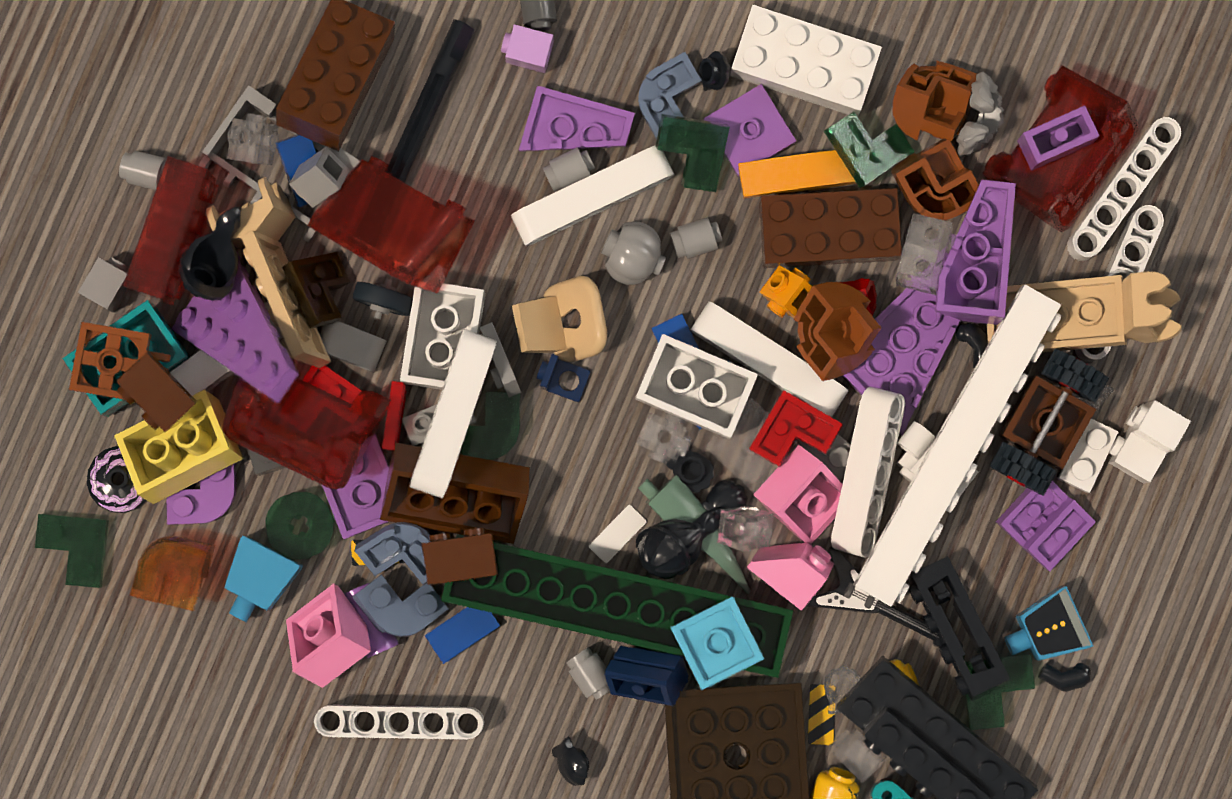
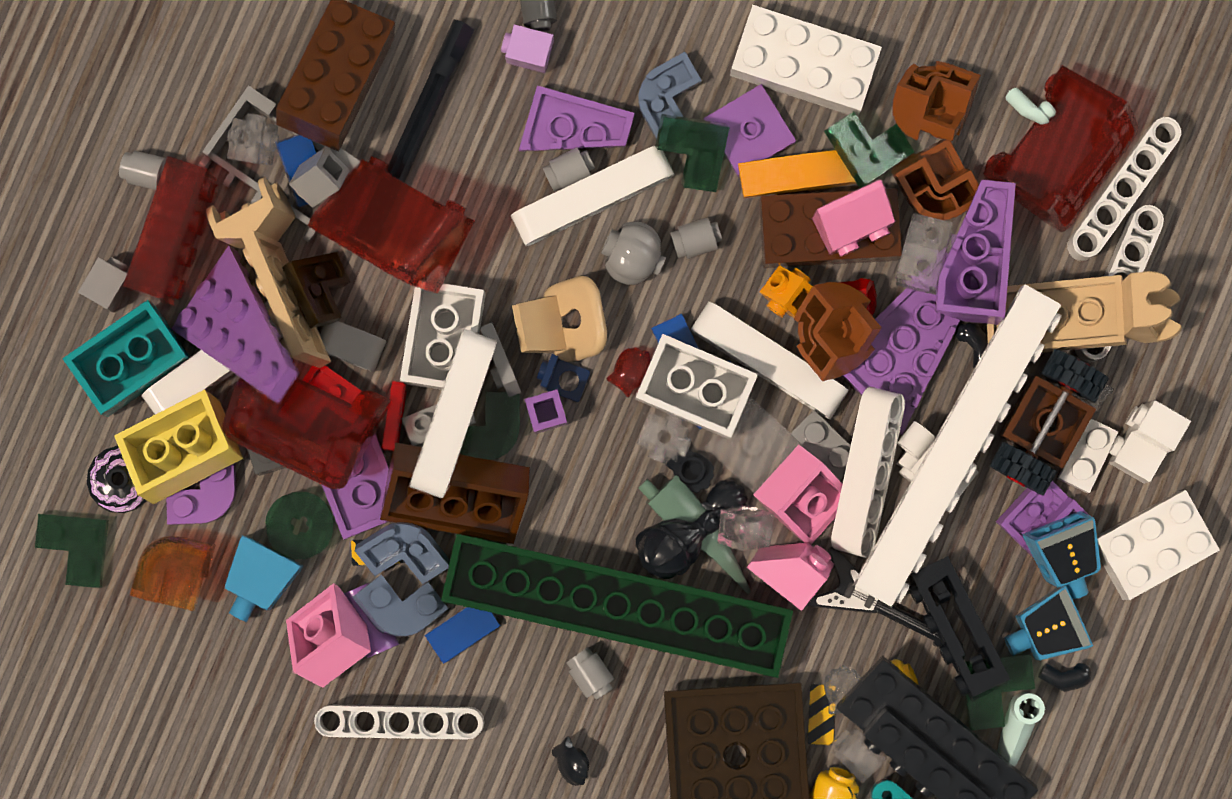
dark orange piece [69,322,171,400] -> none
reddish brown brick [116,350,197,432] -> none
black piece [179,206,241,301] -> none
black wheel [353,279,413,319] -> none
reddish brown brick [422,528,498,585] -> none
white sticker [589,505,647,564] -> none
dark blue brick [605,646,689,706] -> none
medium azure plate [670,596,764,690] -> none
black animal [699,51,731,91] -> none
red plate [749,390,843,468] -> none
light grey piece [956,71,1004,157] -> none
medium lavender brick [1017,106,1099,171] -> none
none -> medium lavender brick [525,389,568,434]
none -> clear red animal [606,347,652,397]
none -> bright pink slope [812,180,895,257]
none -> light aqua piece [997,692,1045,767]
none -> light aqua arm [1006,88,1056,125]
none -> torso [1022,511,1101,599]
none -> white brick [1097,490,1220,600]

